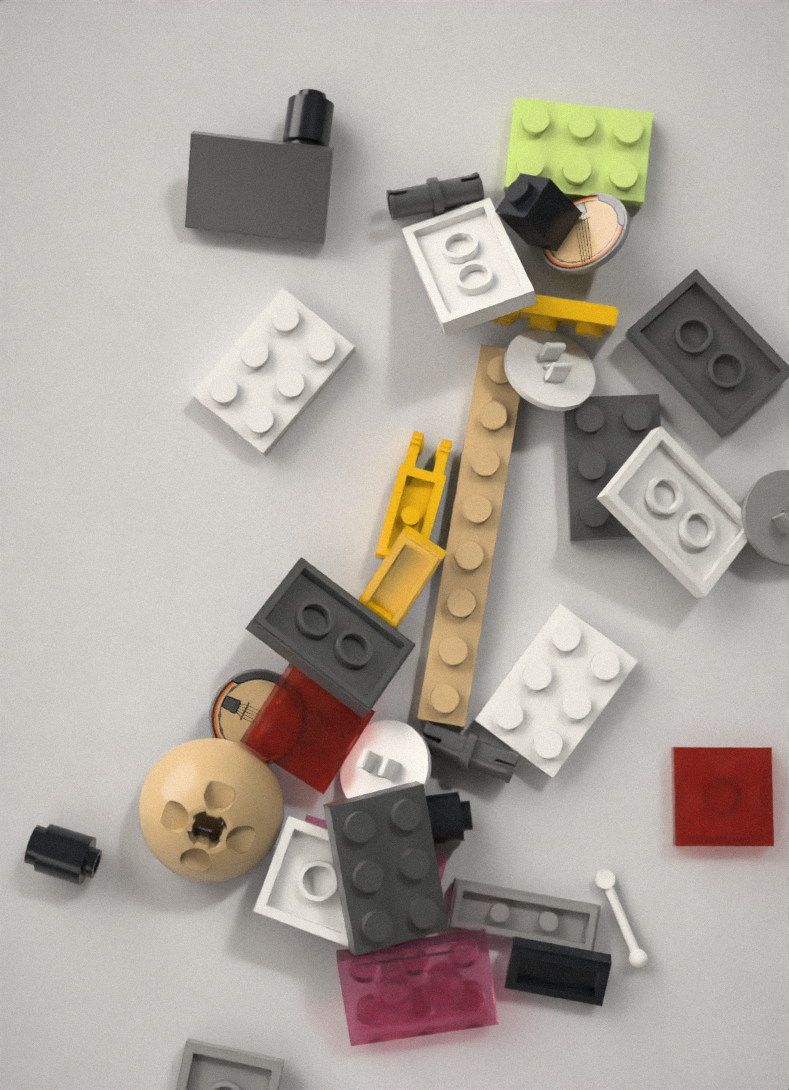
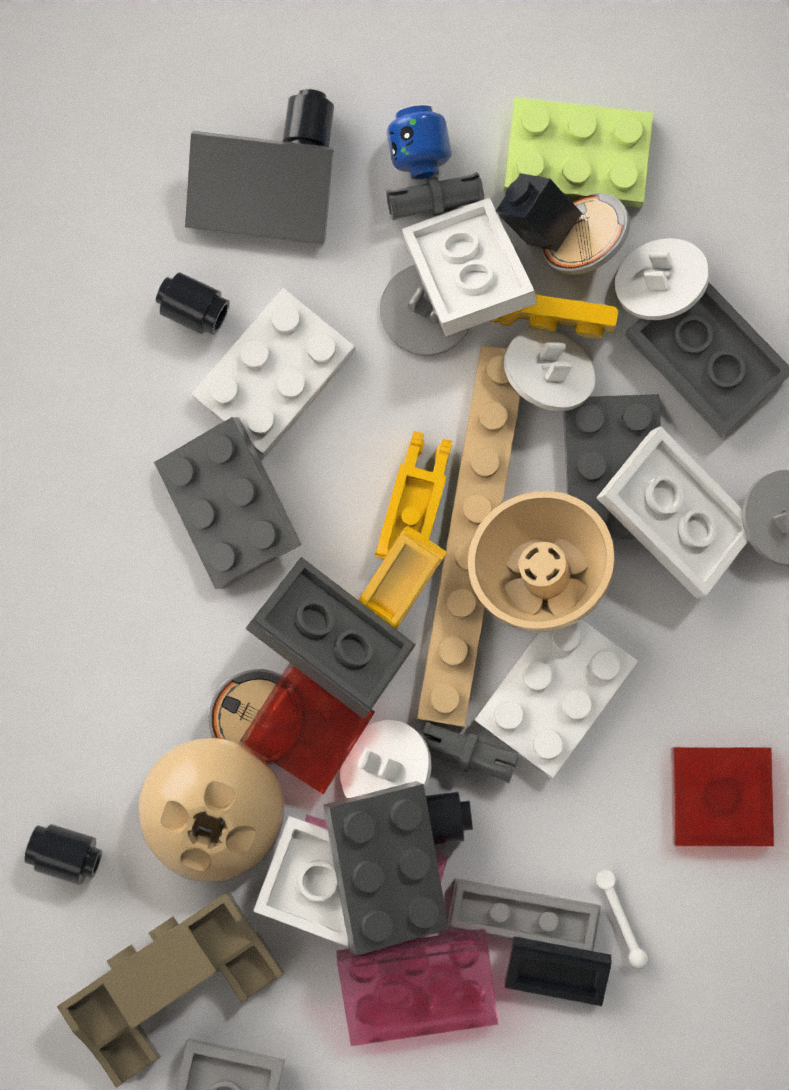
none -> dark tan bracket [57,891,284,1088]
none -> dark grey plate [154,417,302,589]
none -> black brick [156,272,230,335]
none -> light grey piece [380,265,470,356]
none -> blue head [387,105,452,180]
none -> tan piece [468,491,615,632]
none -> white piece [615,238,710,320]

